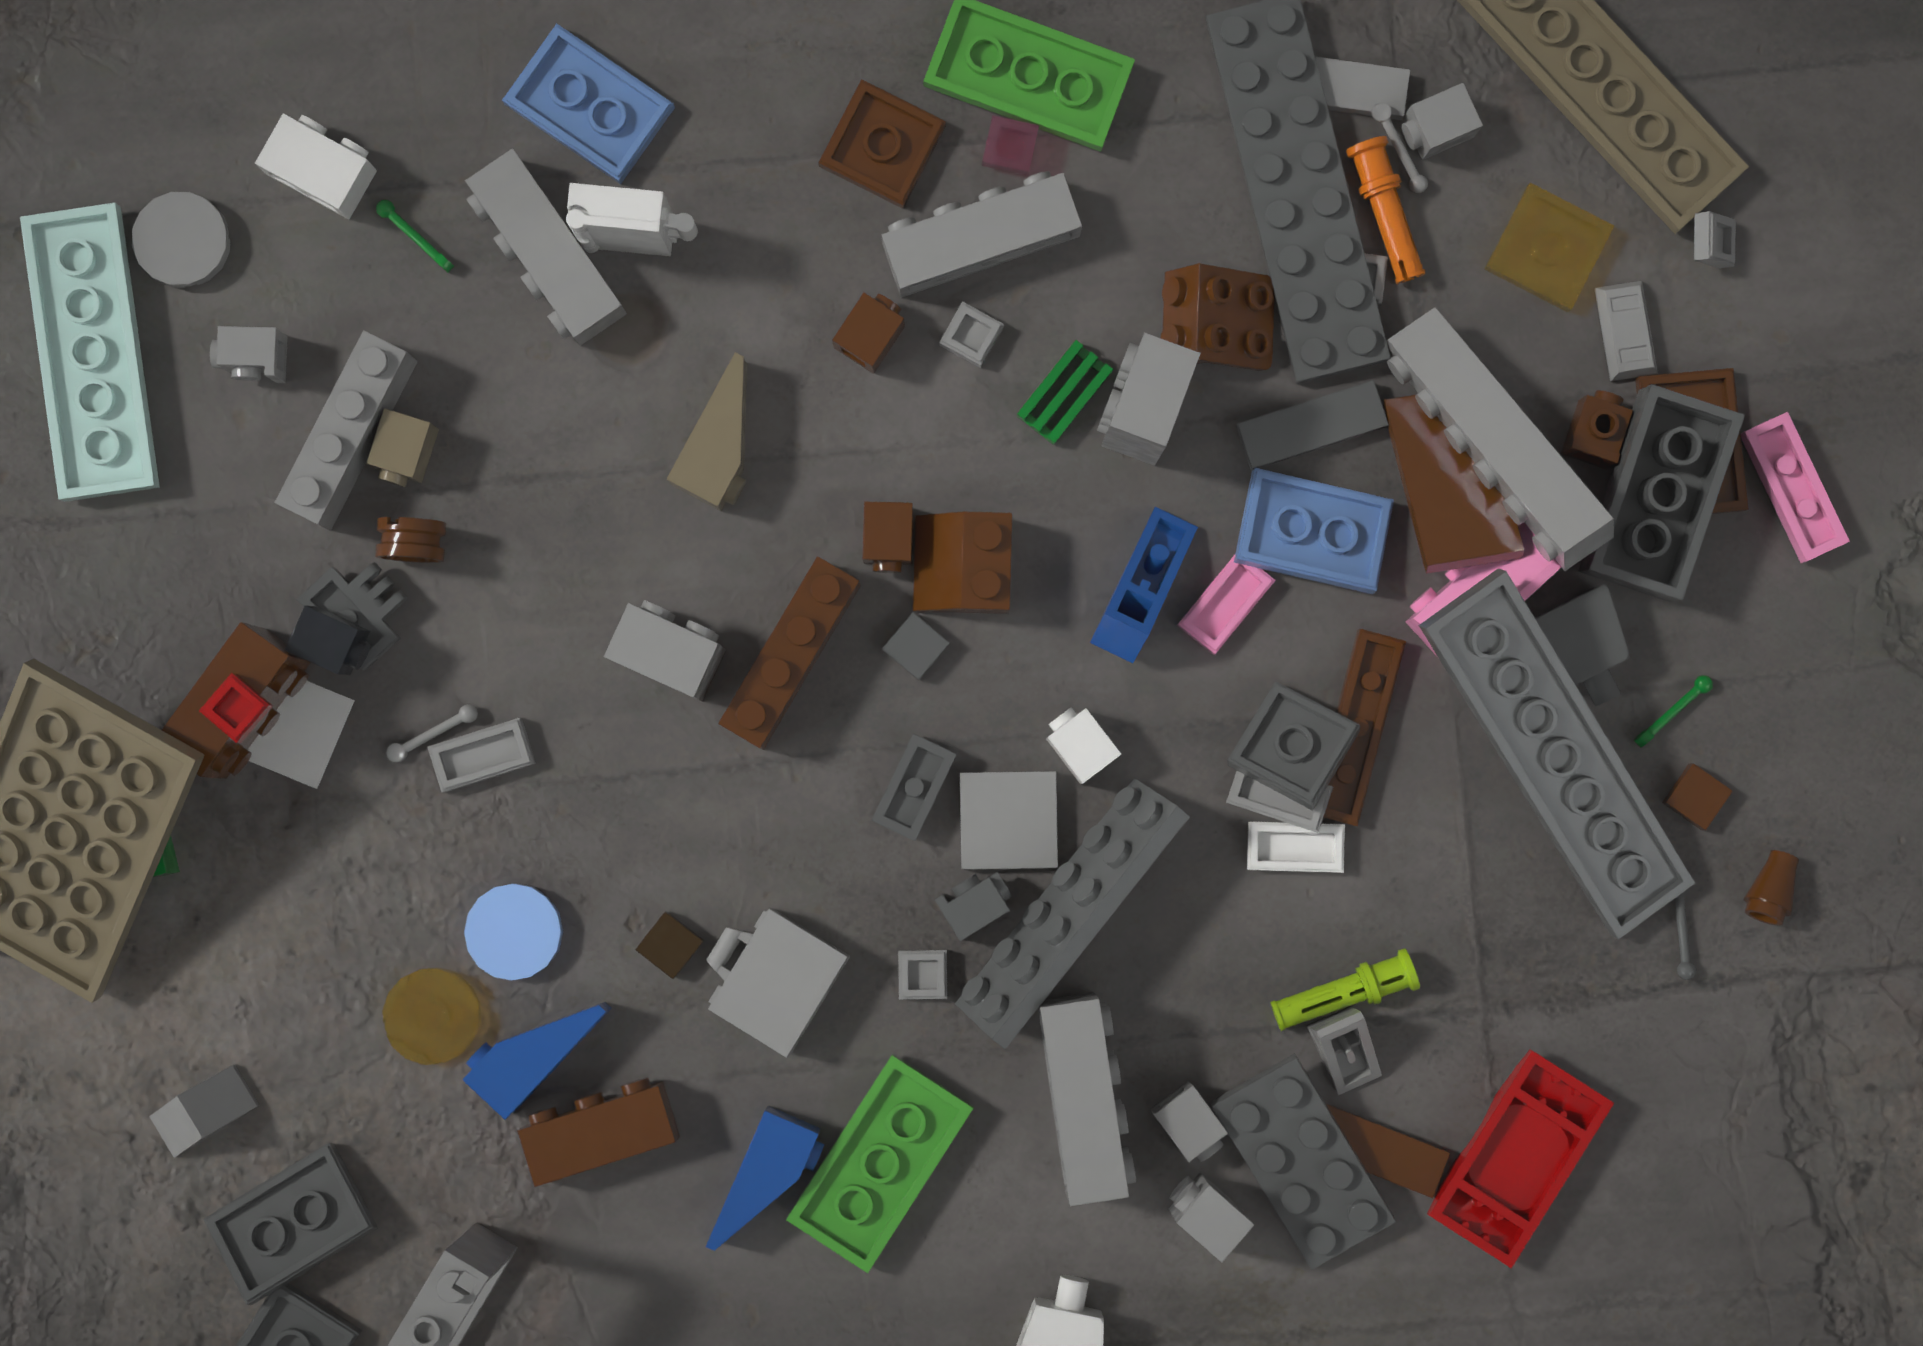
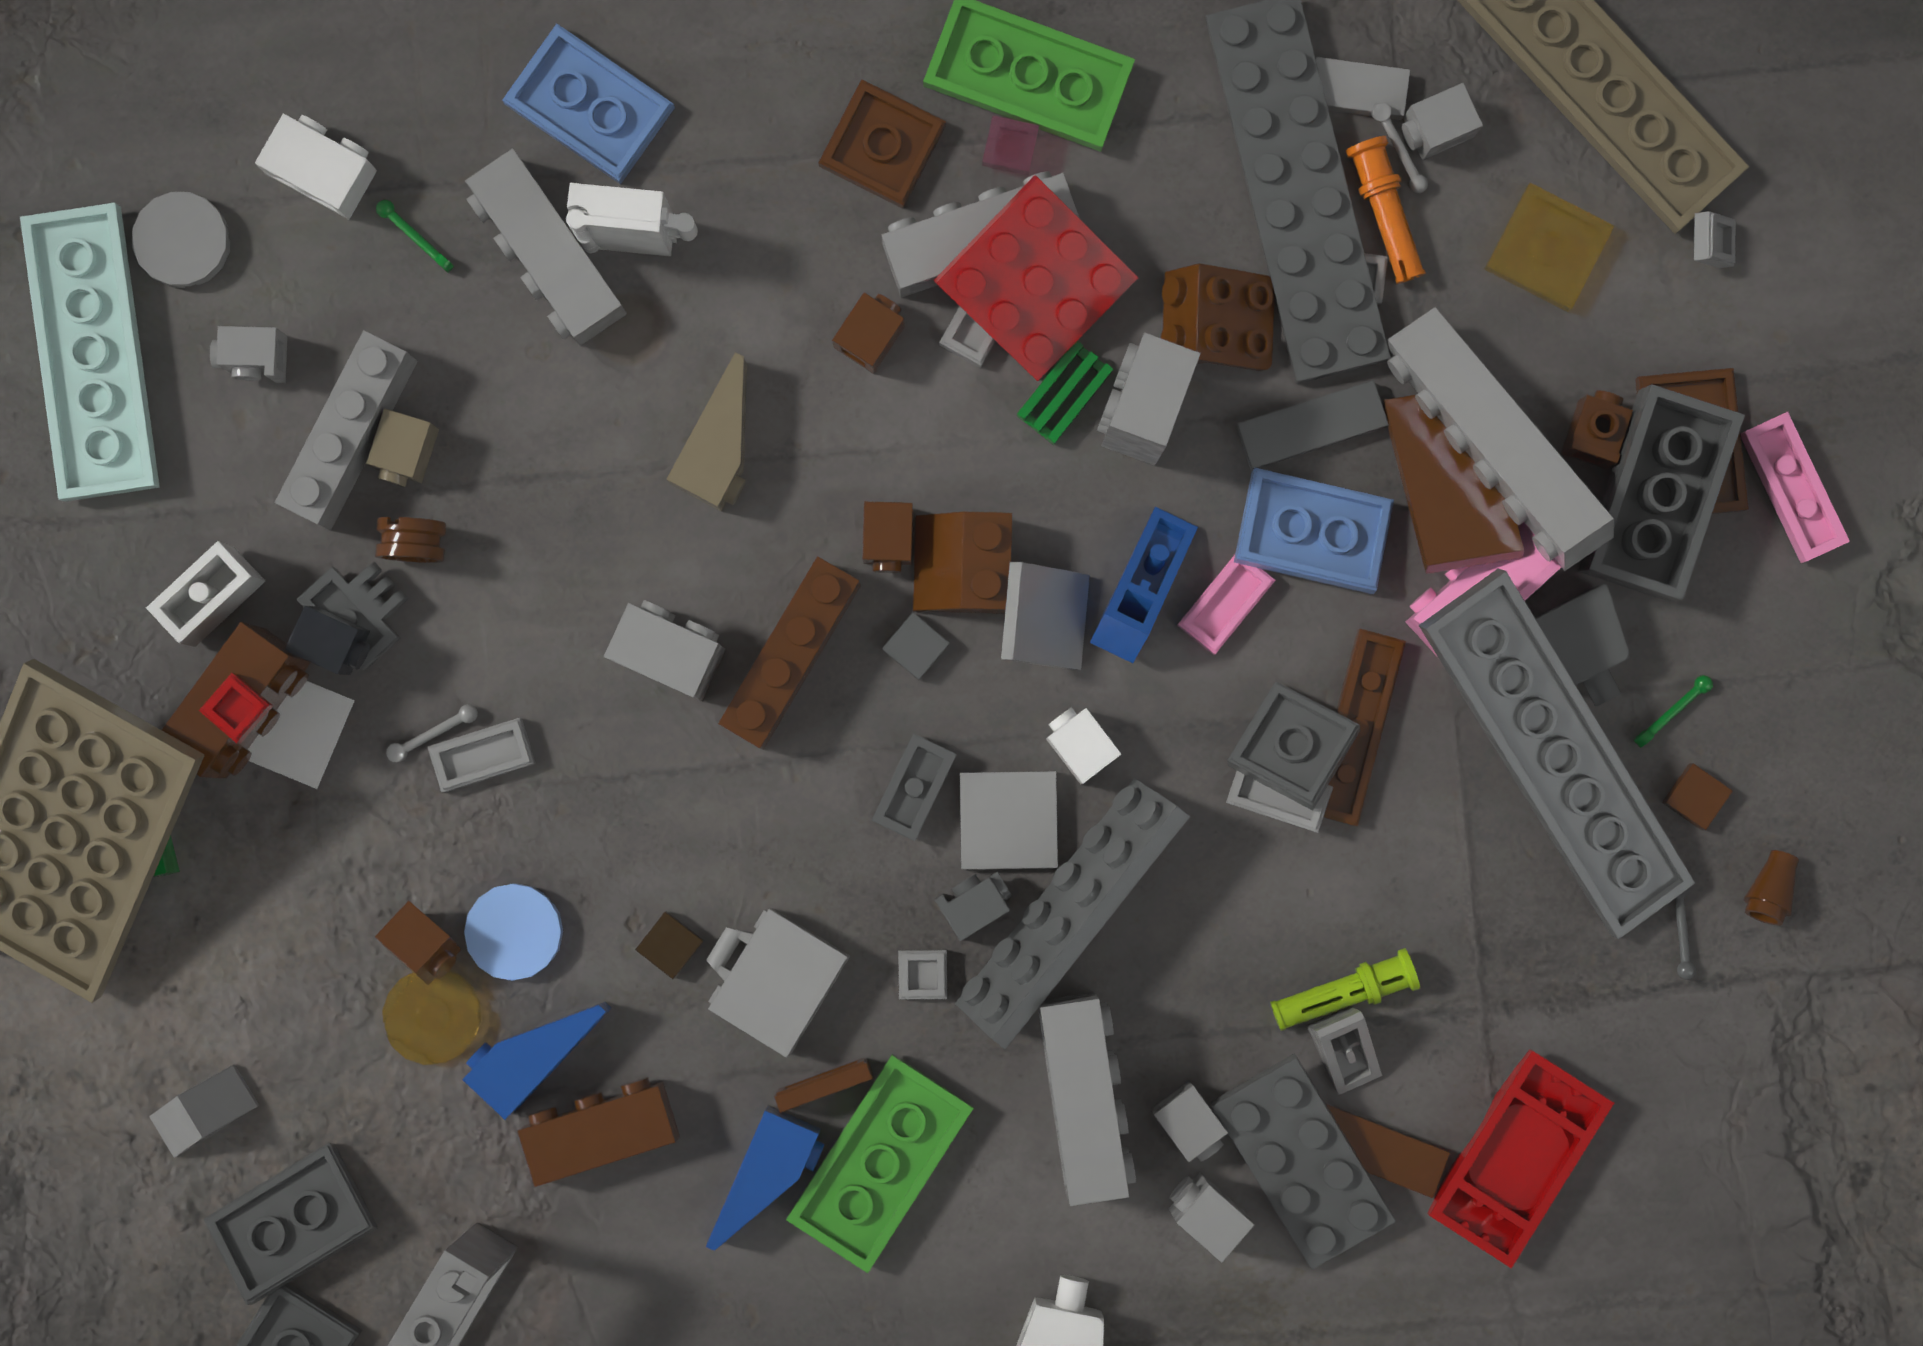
white tile [1247,822,1345,873] -> none
light grey tile [1594,281,1658,382] -> none
none -> white brick [146,541,265,647]
none -> reddish brown brick [375,901,461,985]
none -> reddish brown tile [774,1057,874,1113]
none -> red plate [934,175,1138,381]
none -> light grey tile [1001,562,1090,670]

